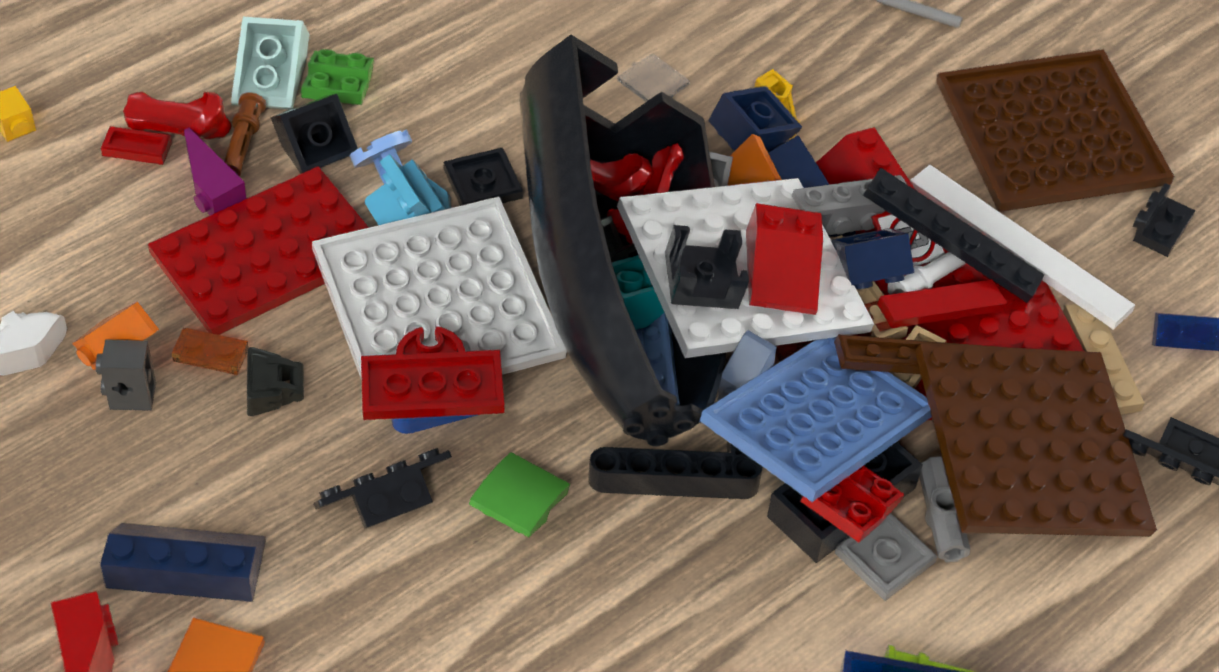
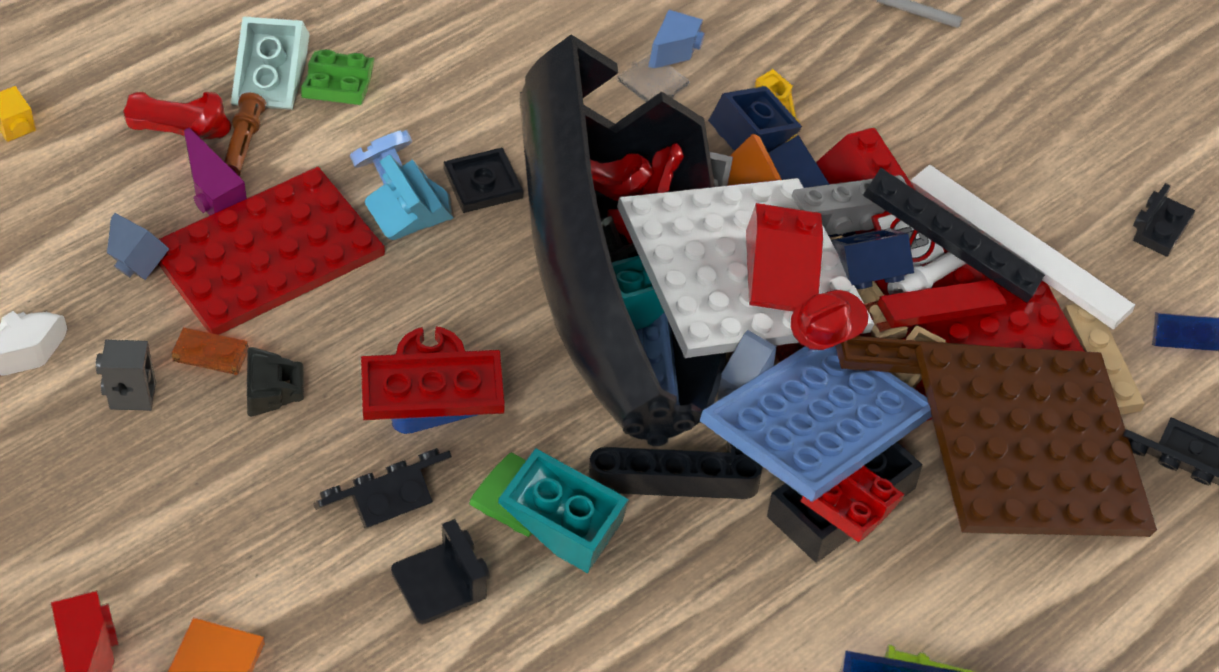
orange slope [72,302,159,370] -> none
dark blue slope [100,523,266,602] -> none
red tile [101,126,172,165] -> none
black slope [270,93,358,174] -> none
white plate [312,197,567,381] -> none
black panel [665,225,749,309] -> none
light grey tile [835,513,937,601] -> none
light grey piece [919,457,971,562] -> none
reddish brown plate [936,49,1175,212] -> none
none -> sand blue slope [107,213,169,280]
none -> black bracket [391,519,490,624]
none -> teal slope [498,448,629,573]
none -> medium blue slope [648,10,705,68]
none -> red piece [790,290,868,350]

